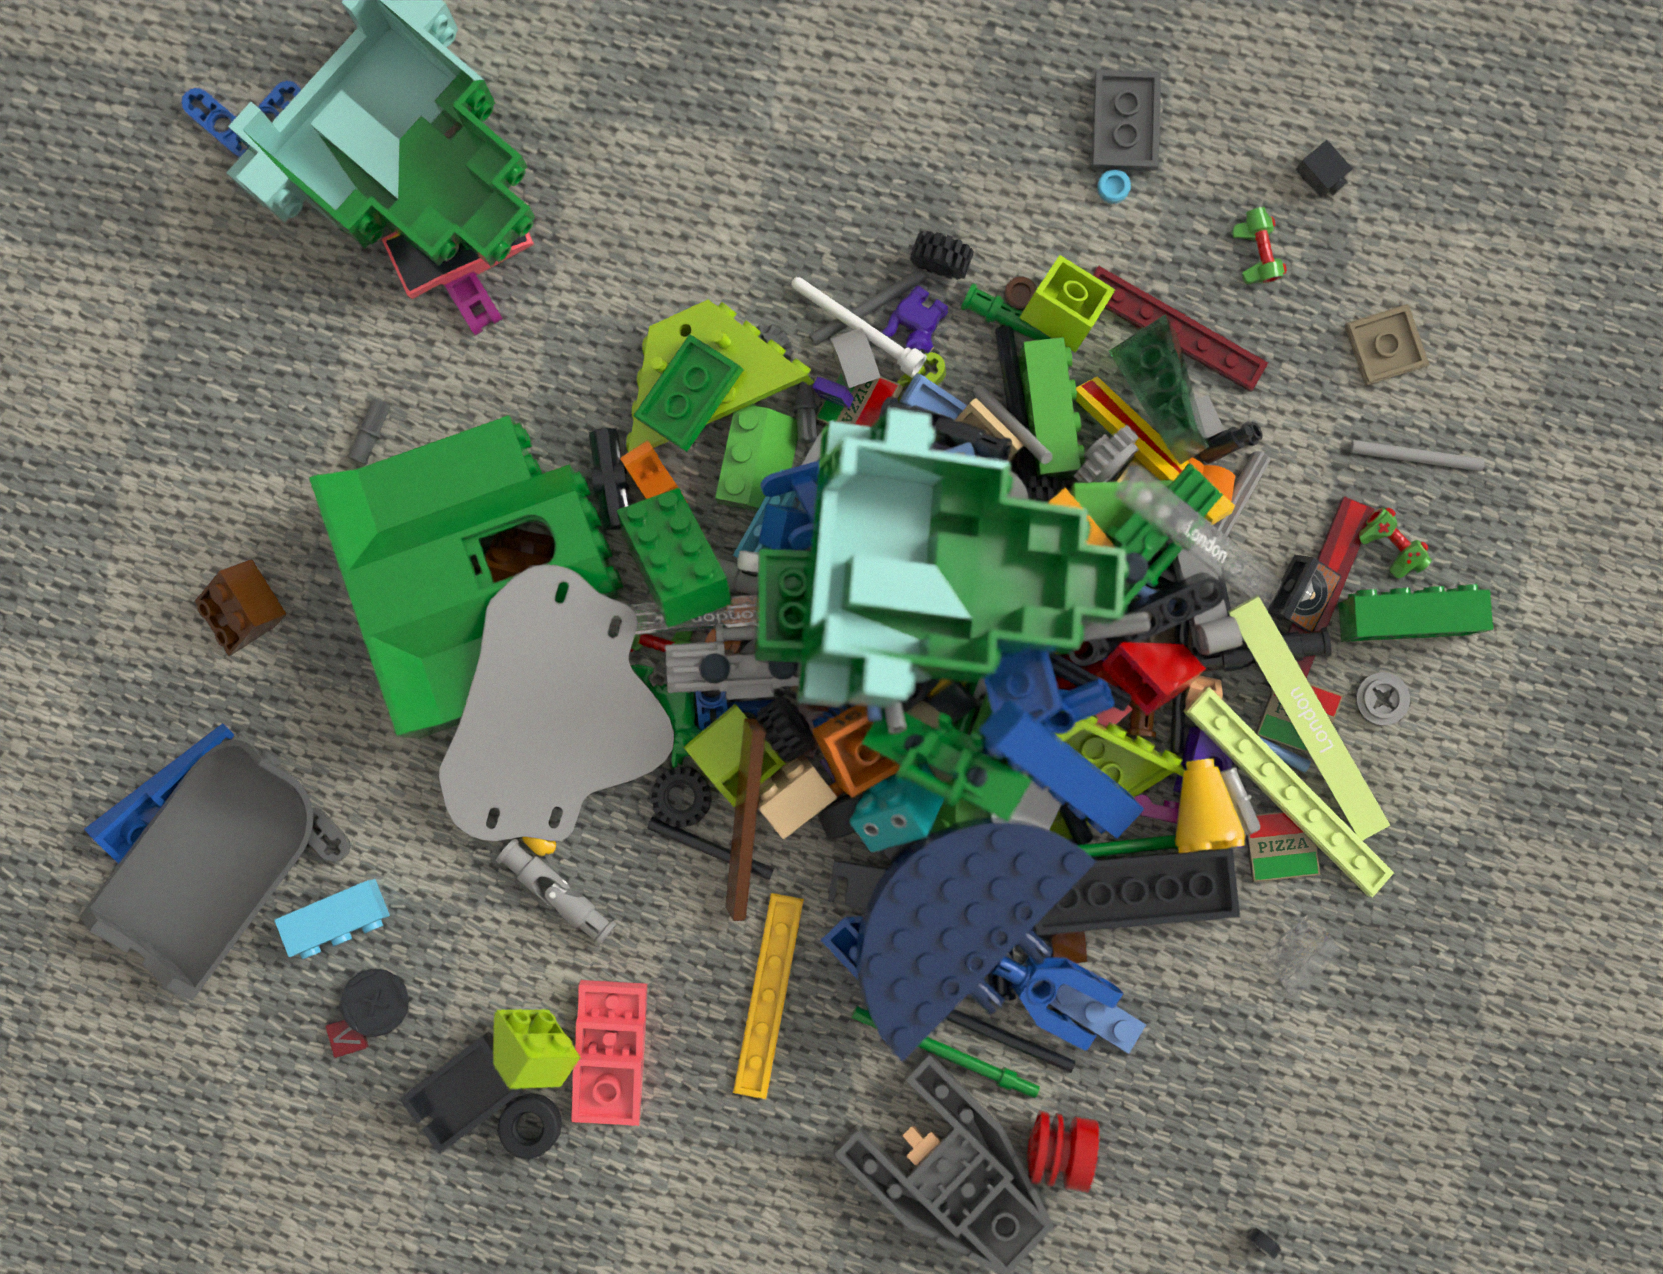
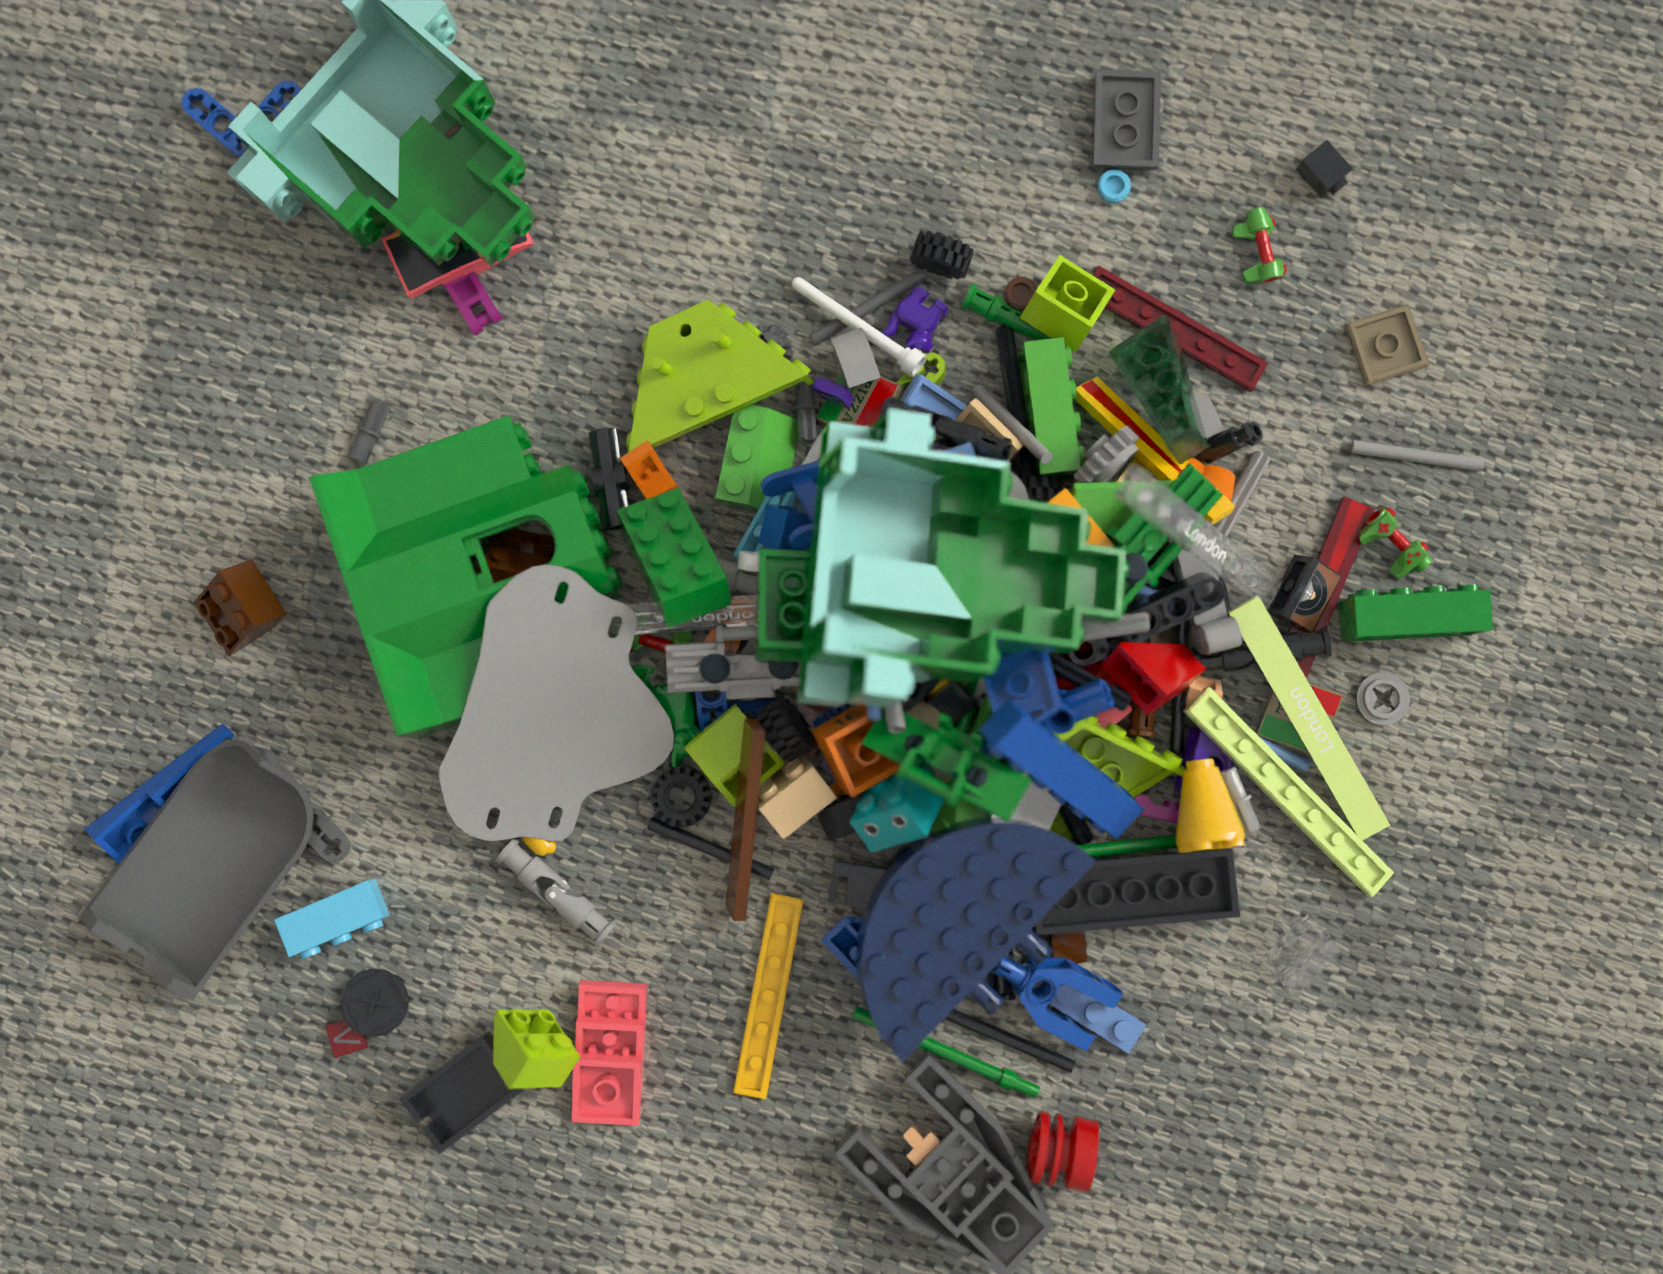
black tyre [497,1093,562,1159] -> none
green tile [633,334,744,452] -> none
tile [1246,811,1321,882] -> none
black tile [1246,1228,1281,1260] -> none

